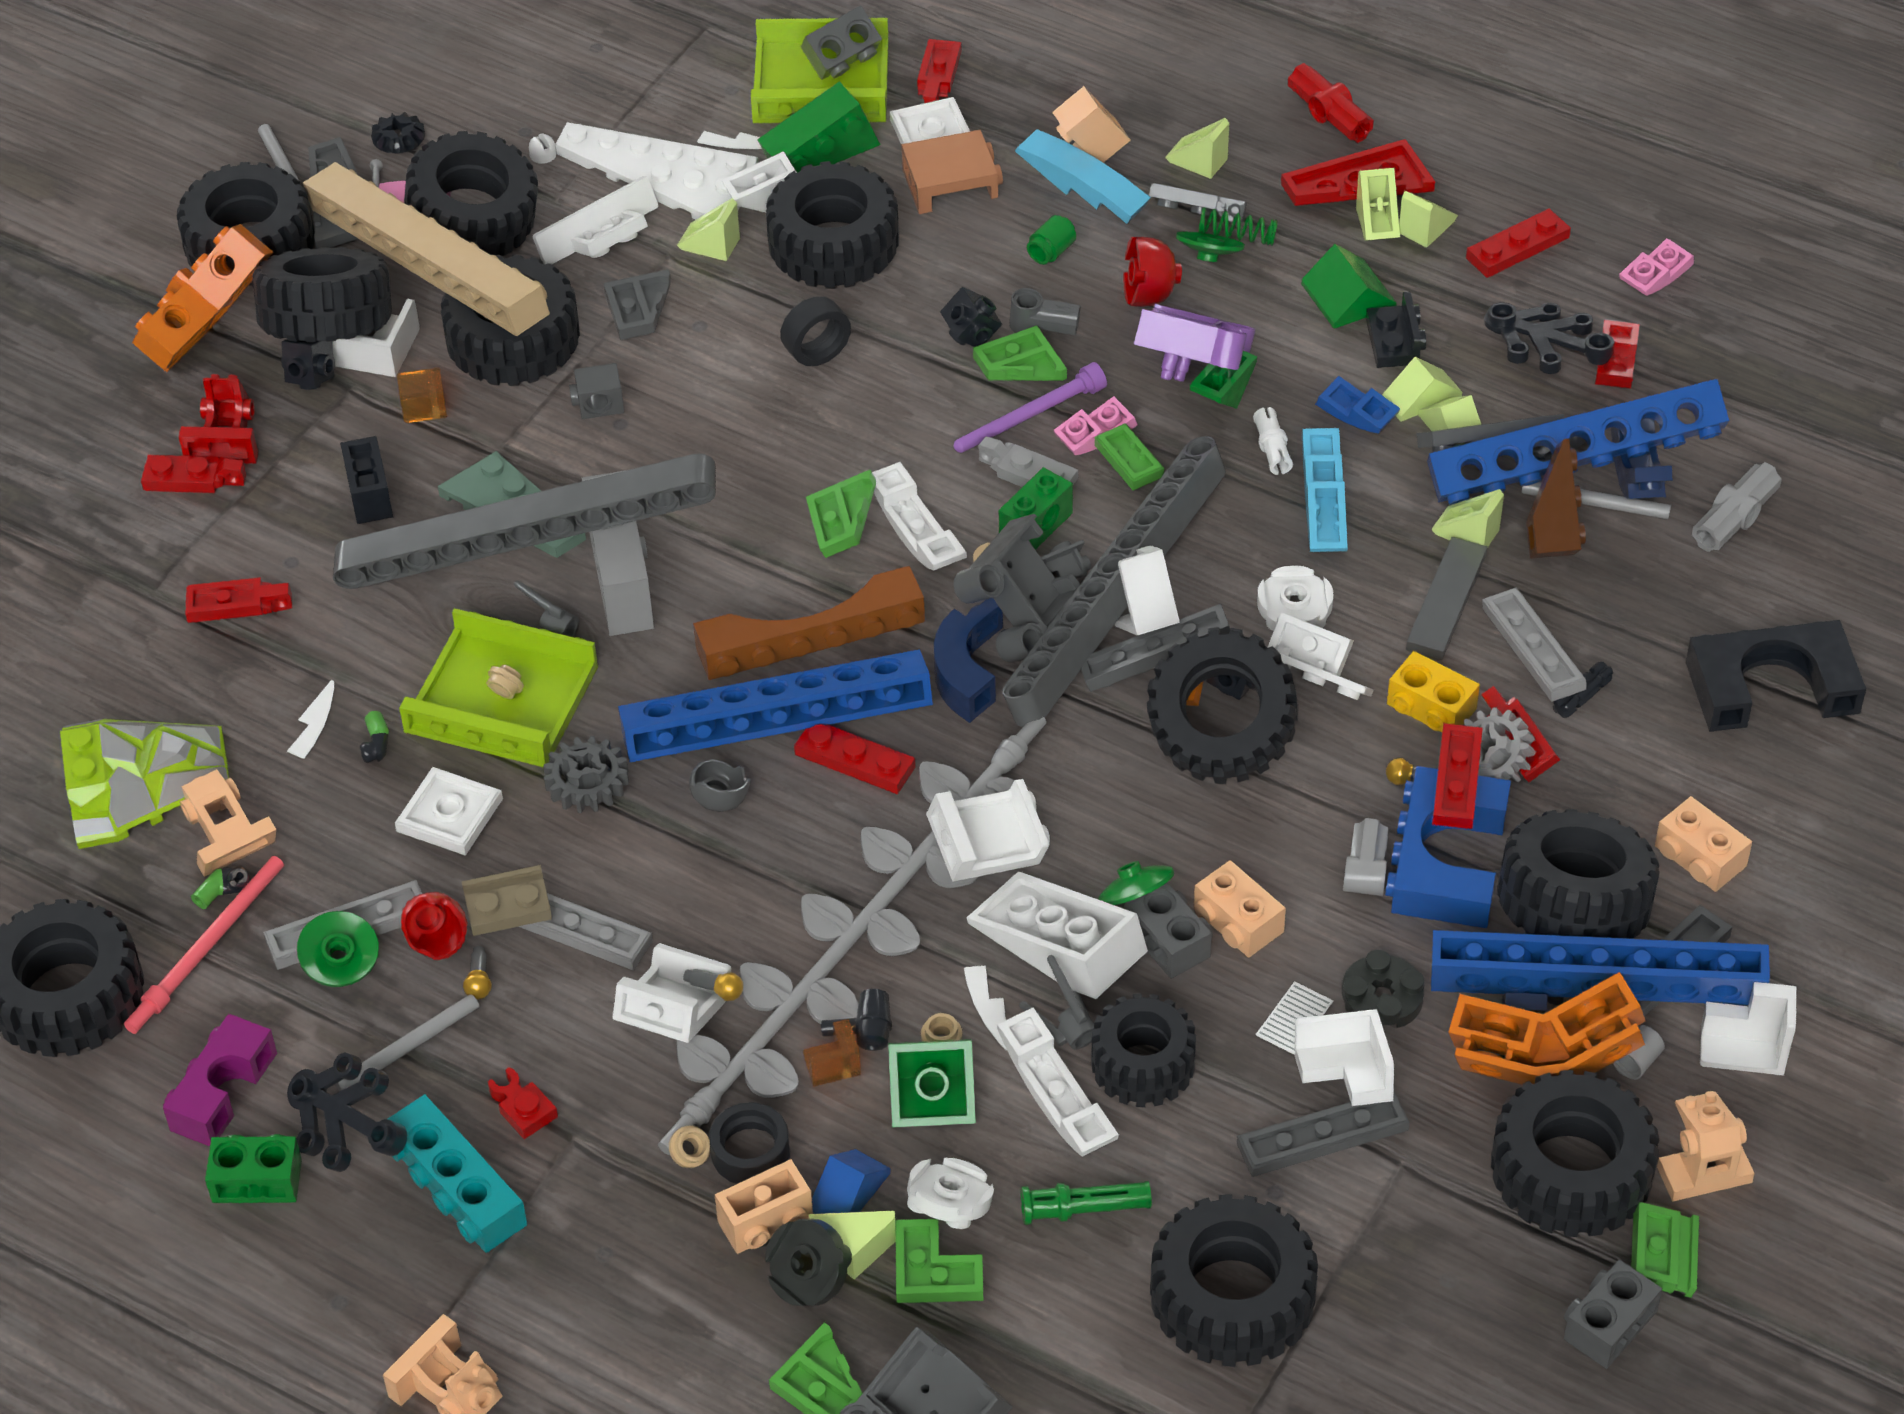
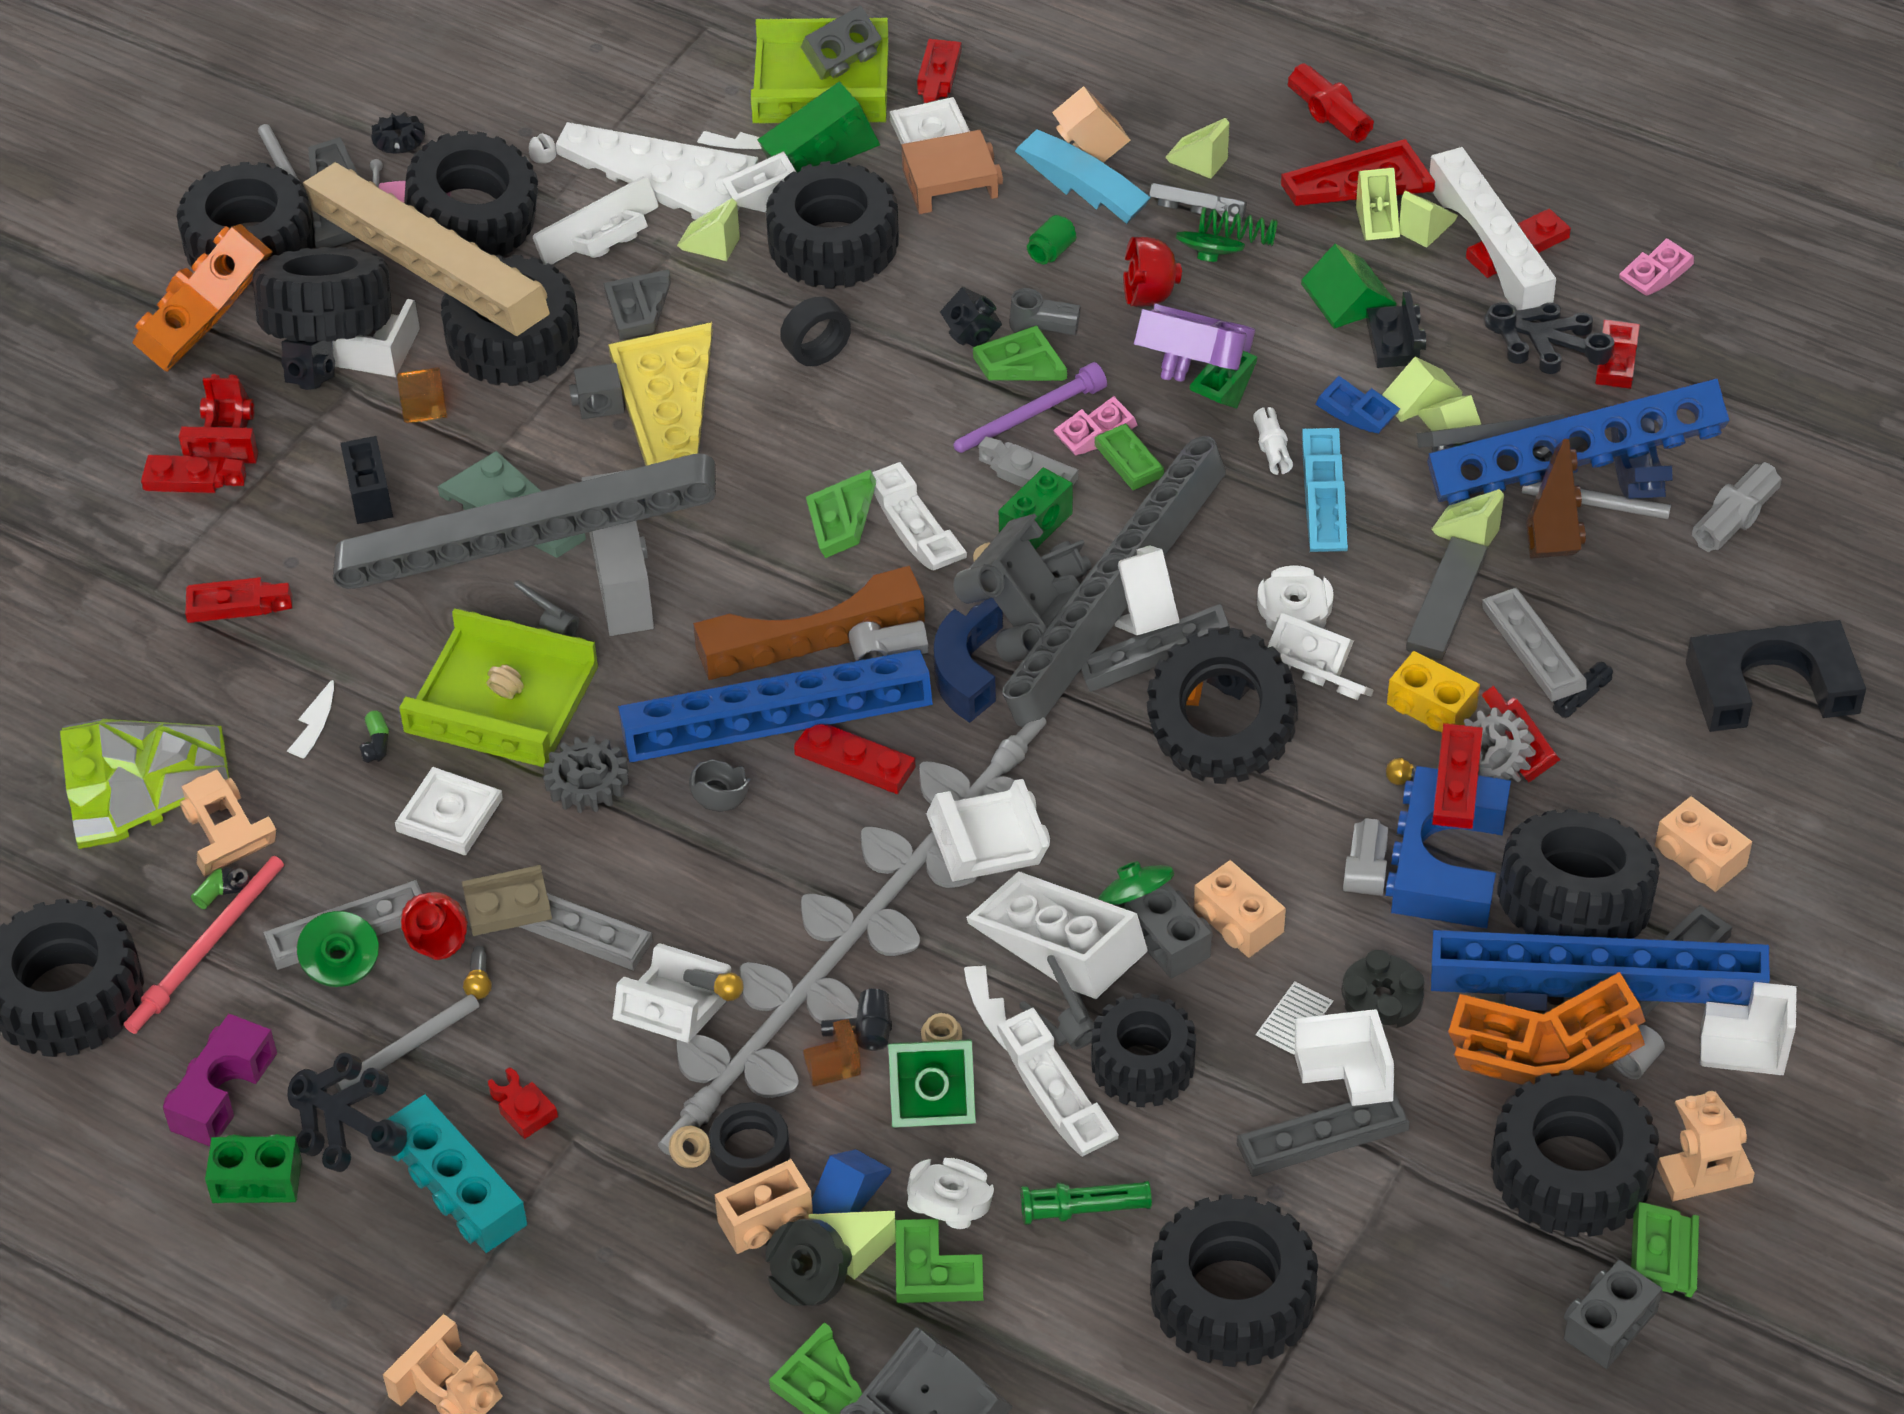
none -> light yellow wing [608,322,713,465]
none -> light grey piece [848,621,928,661]
none -> white arch [1430,147,1556,311]

